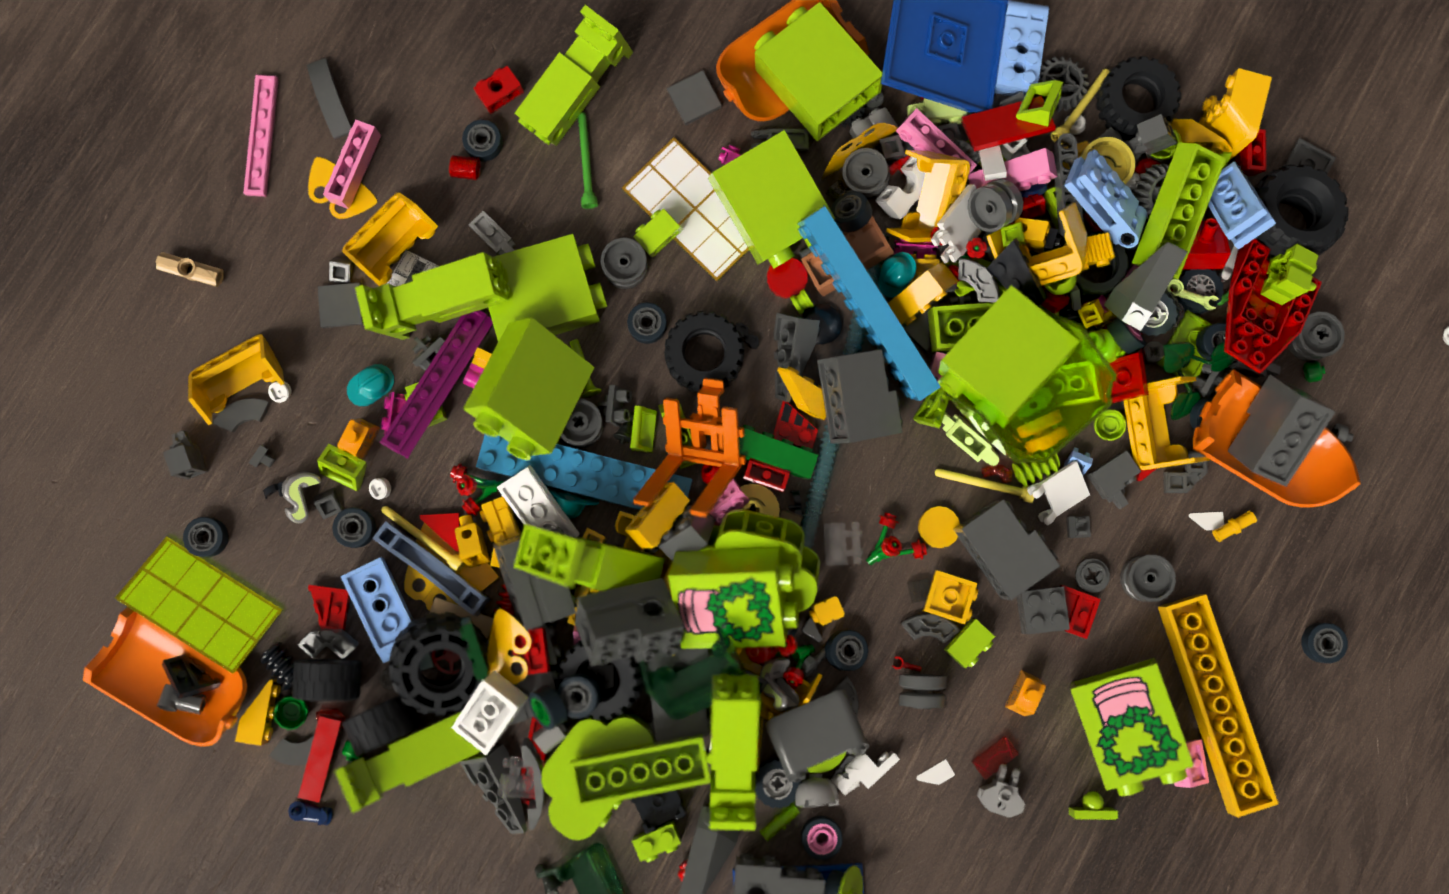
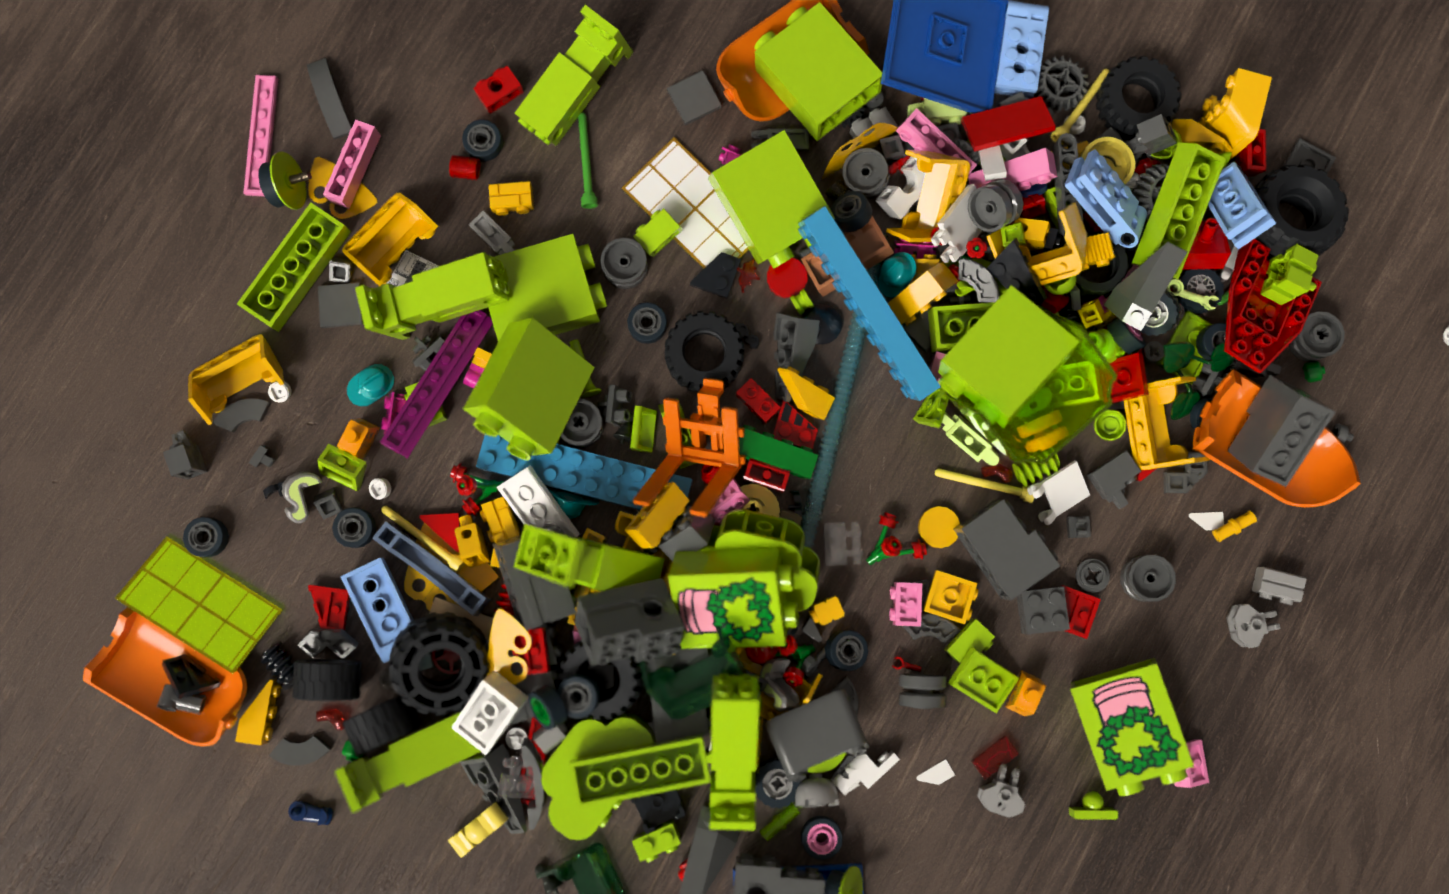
tan piece [156,252,224,287] -> none
green hair [274,695,308,730] -> none
red tile [298,714,342,803] -> none
dark green hinge [459,616,488,681] -> none
dark grey piece [817,349,903,444] -> none
lime tile [1016,80,1063,127] -> none
light blue tile [1064,447,1093,475] -> none
yellow brick [1158,594,1278,817] -> none
wheel [1301,623,1348,664] -> none
none -> lime brick [237,202,351,332]
none -> lime piece [258,151,312,210]
none -> light yellow piece [448,802,509,858]
none -> yellow brick [488,181,534,216]
none -> white tile [506,727,528,750]
none -> black wing [690,252,741,299]
none -> red brick [736,378,781,425]
none -> clear red piece [737,258,760,293]
none -> bright pink bracket [889,582,922,626]
none -> lime tile [948,647,1020,714]
none -> light grey hinge [1226,604,1280,648]
none -> light grey brick [1252,567,1306,605]

